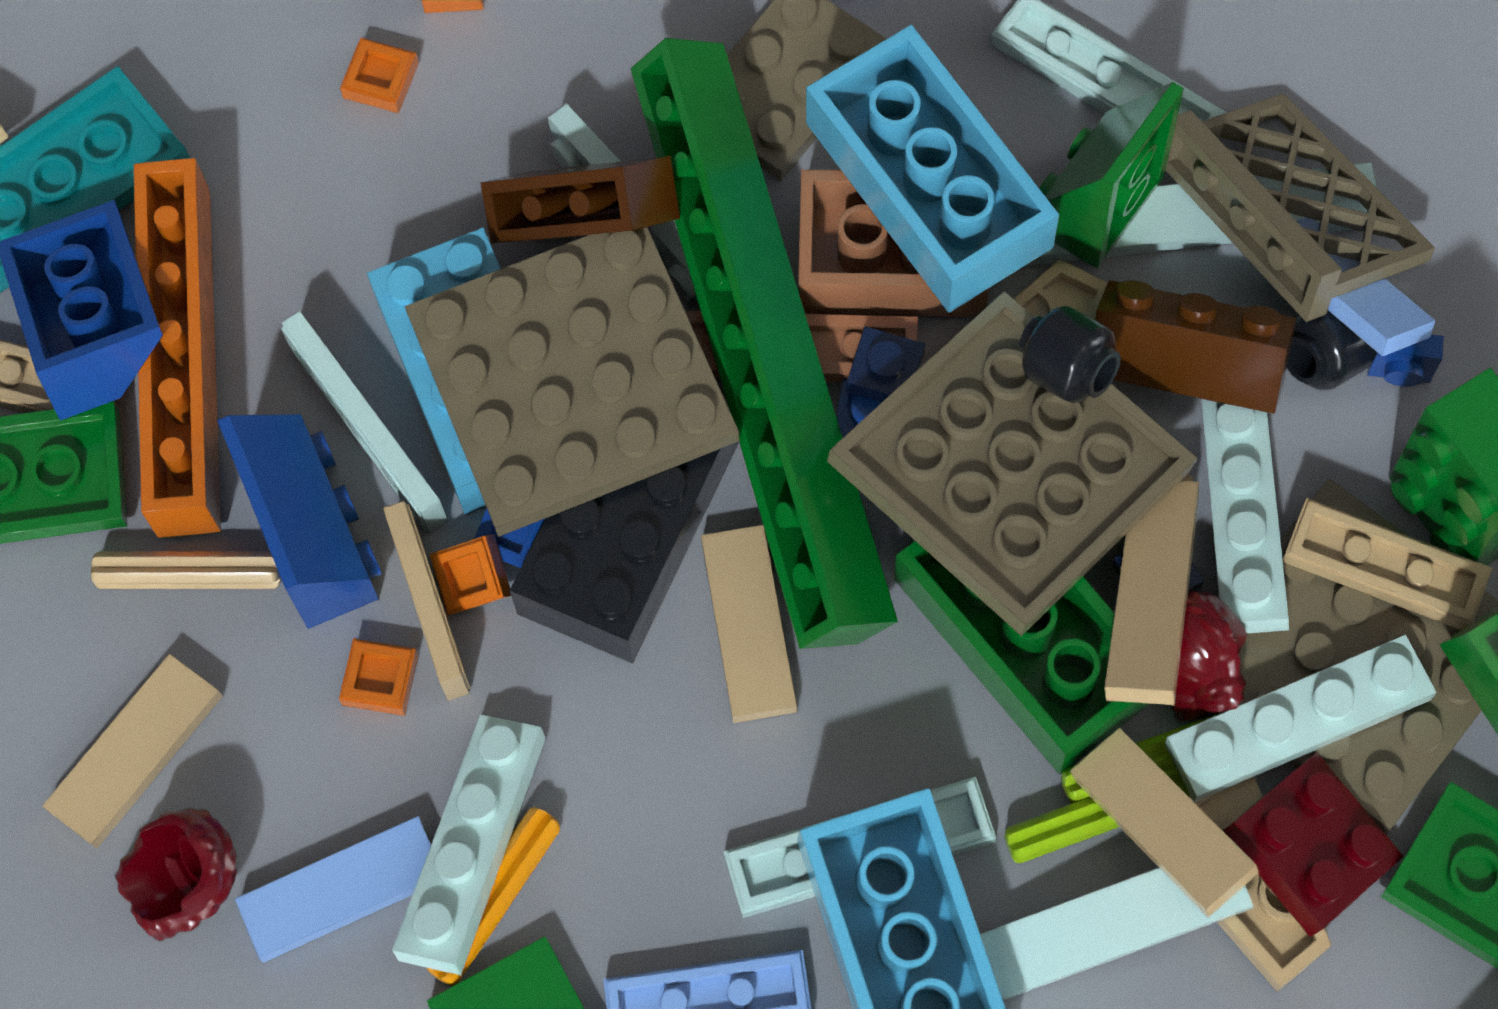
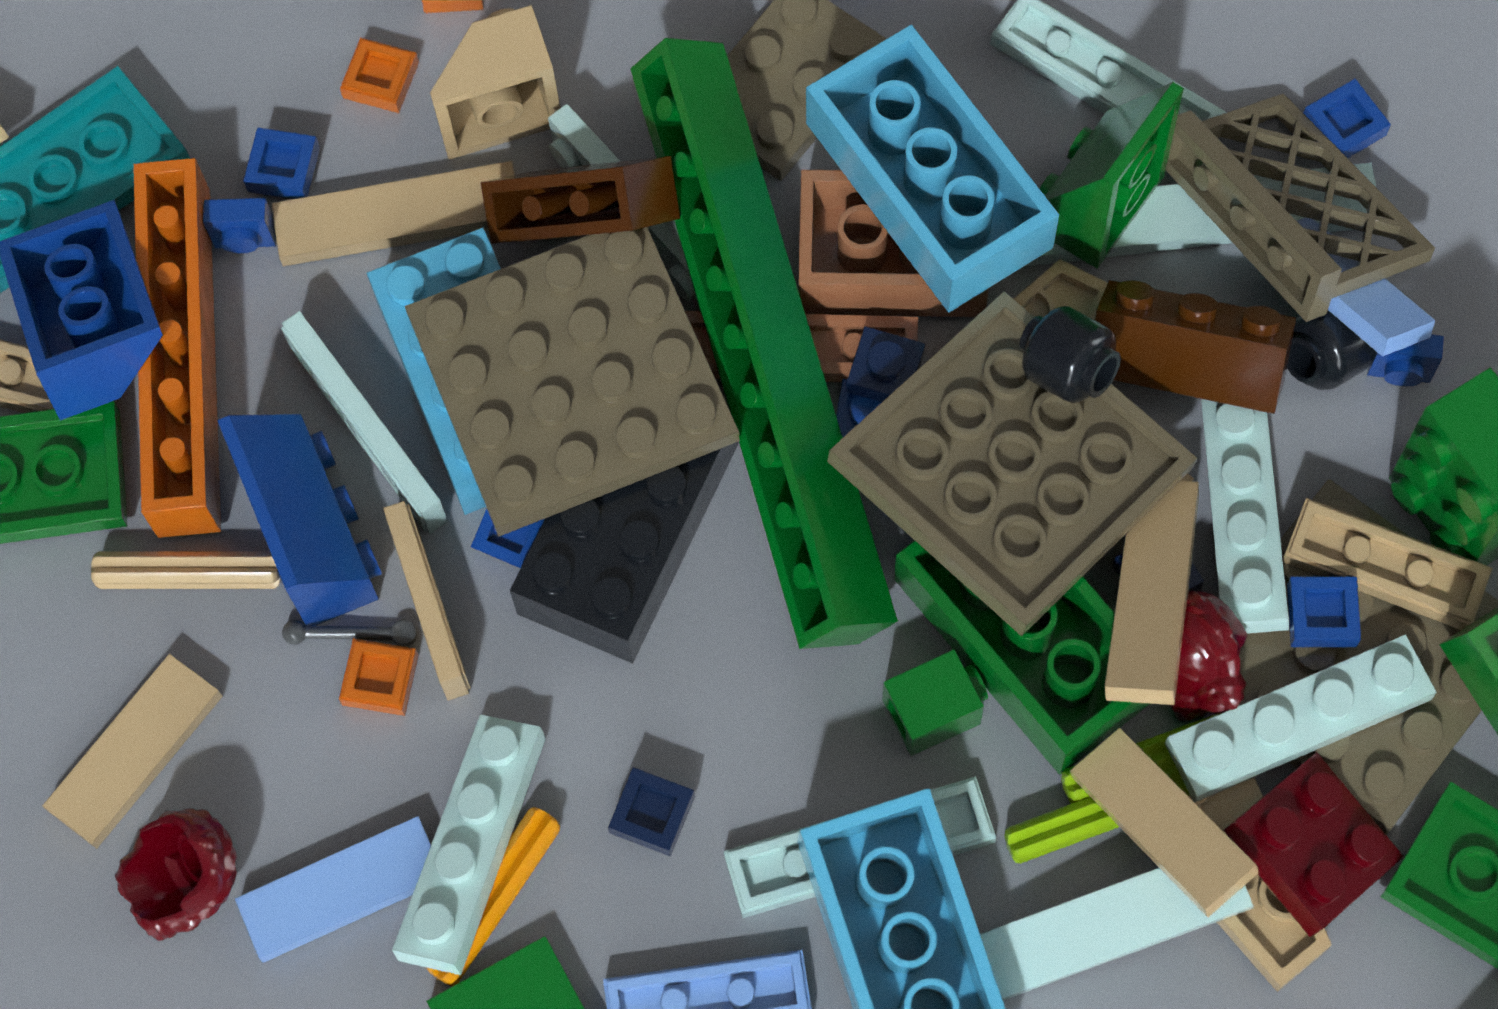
orange tile [429,534,511,616] -> none
tan tile [701,525,797,723] -> none
none -> blue plate [203,198,276,254]
none -> blue plate [243,127,320,199]
none -> tan tile [271,161,515,267]
none -> dark grey hinge [282,619,417,647]
none -> tan slope [430,5,560,160]
none -> dark blue plate [608,767,695,857]
none -> green brick [882,649,988,756]
none -> blue plate [1287,577,1361,647]
none -> blue plate [1303,79,1391,158]

